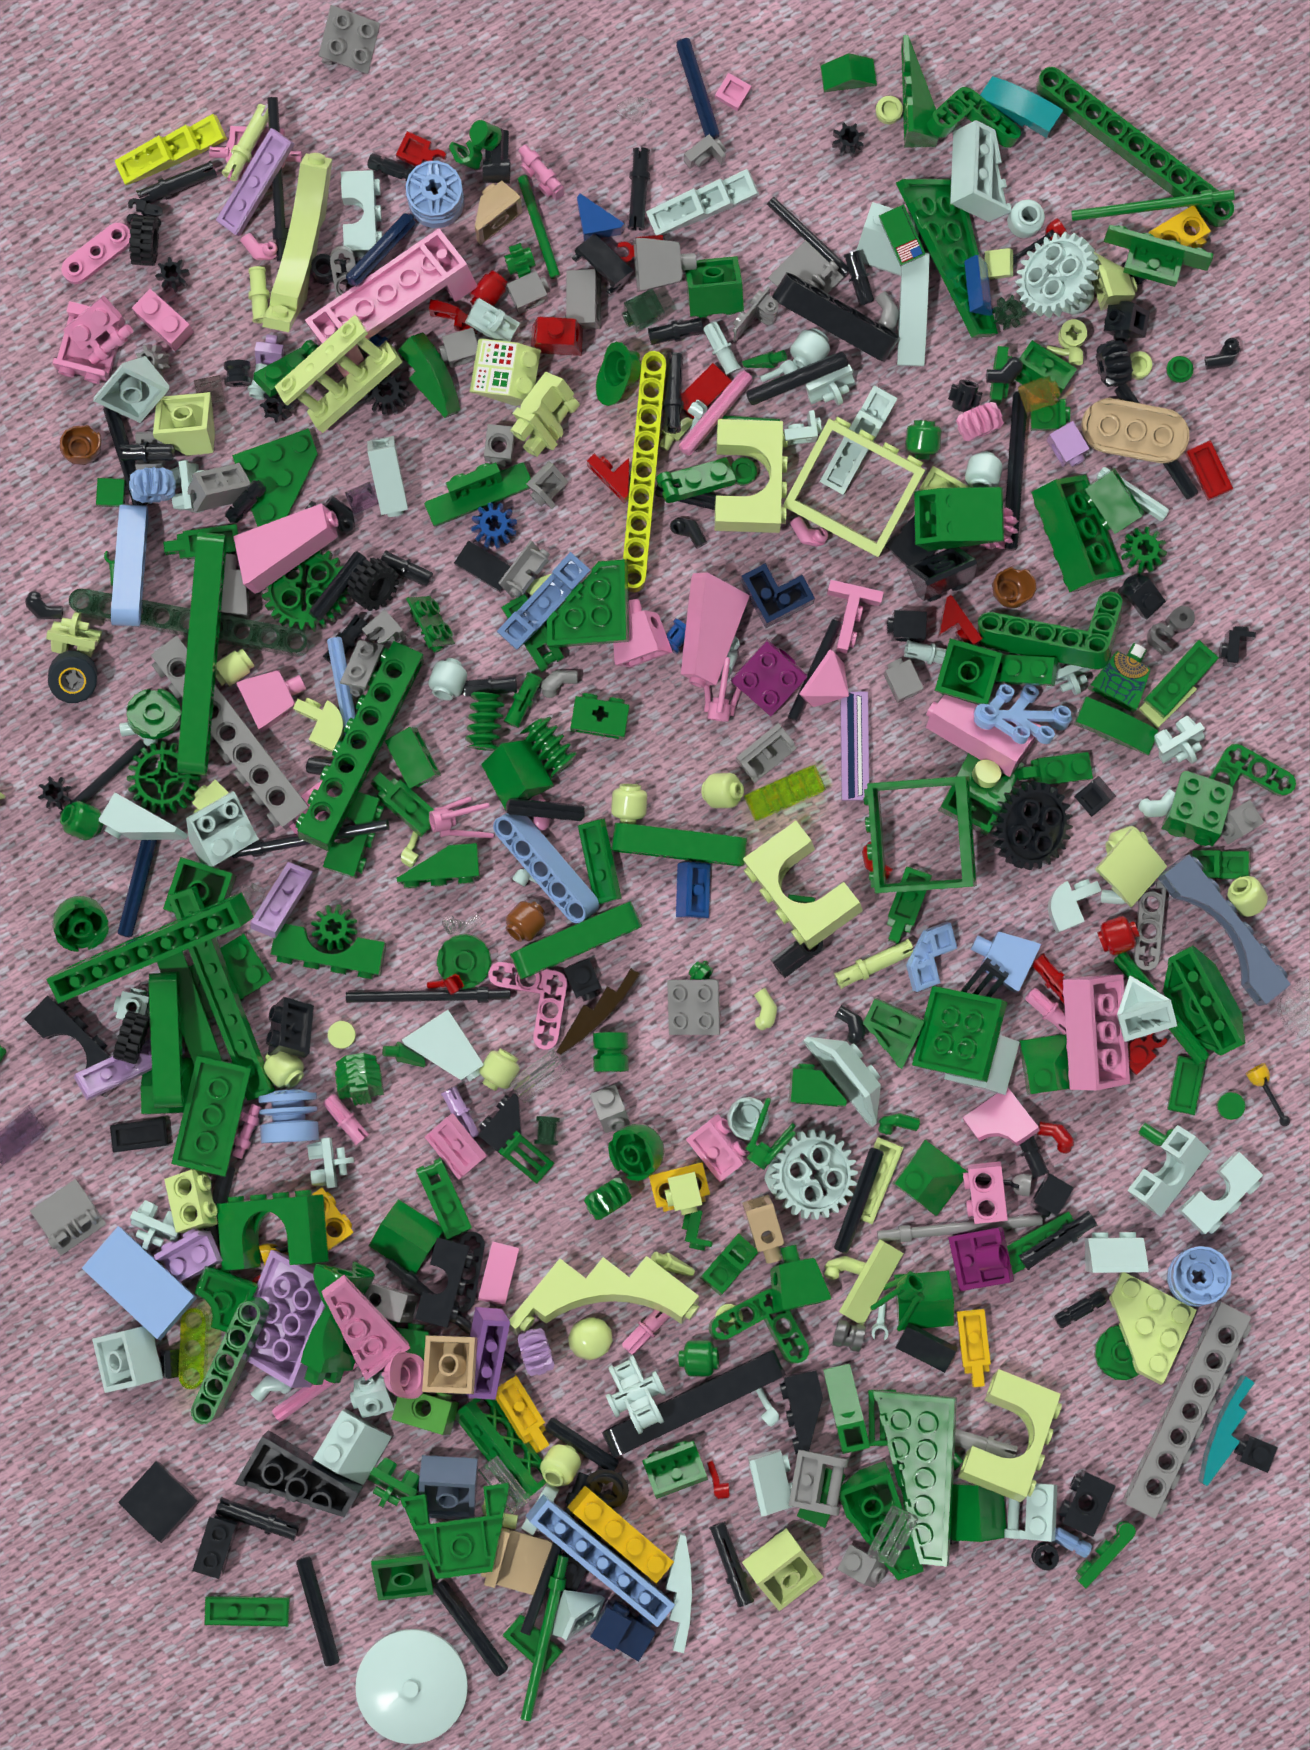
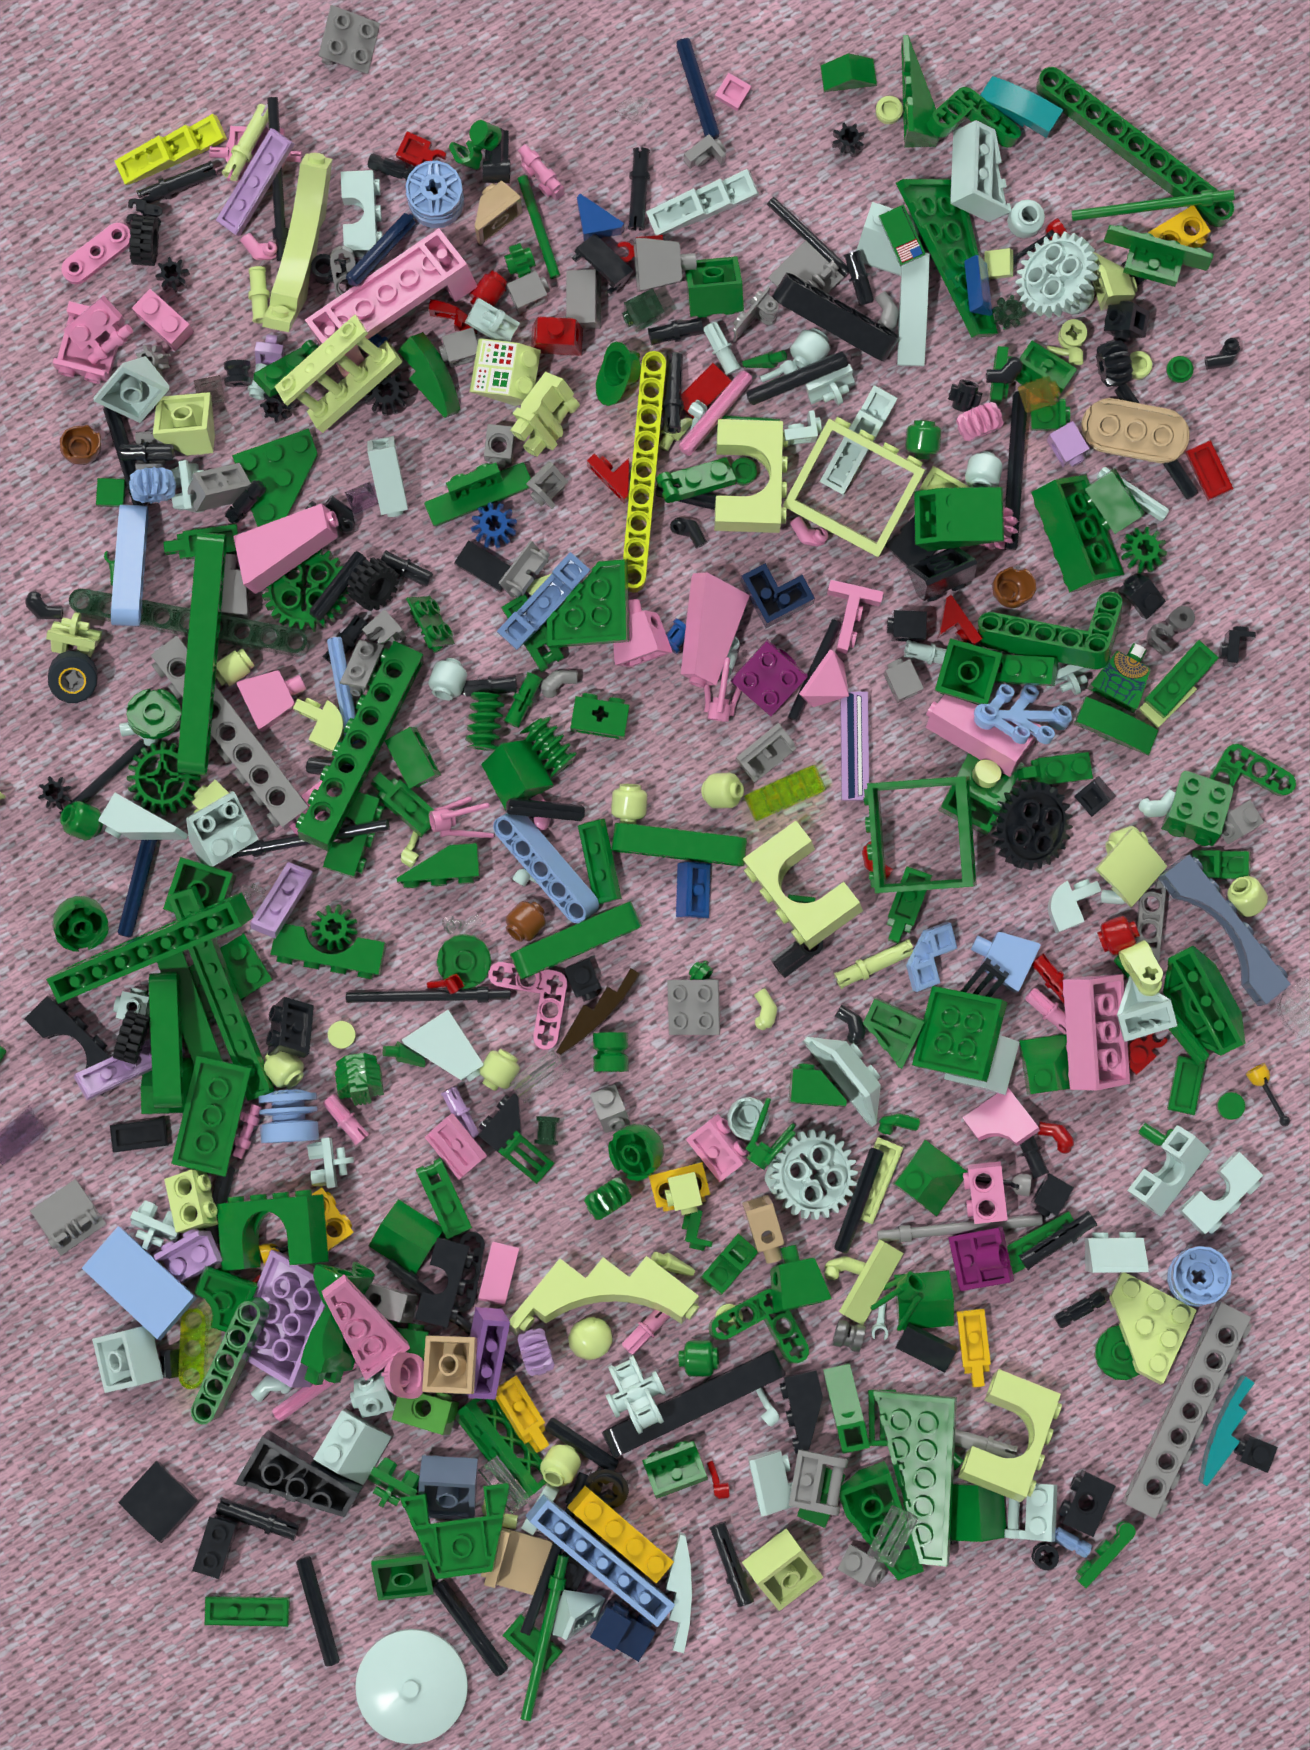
light aqua hips [1154,716,1205,764] -> none
none -> yellowish green piece [1119,940,1163,996]

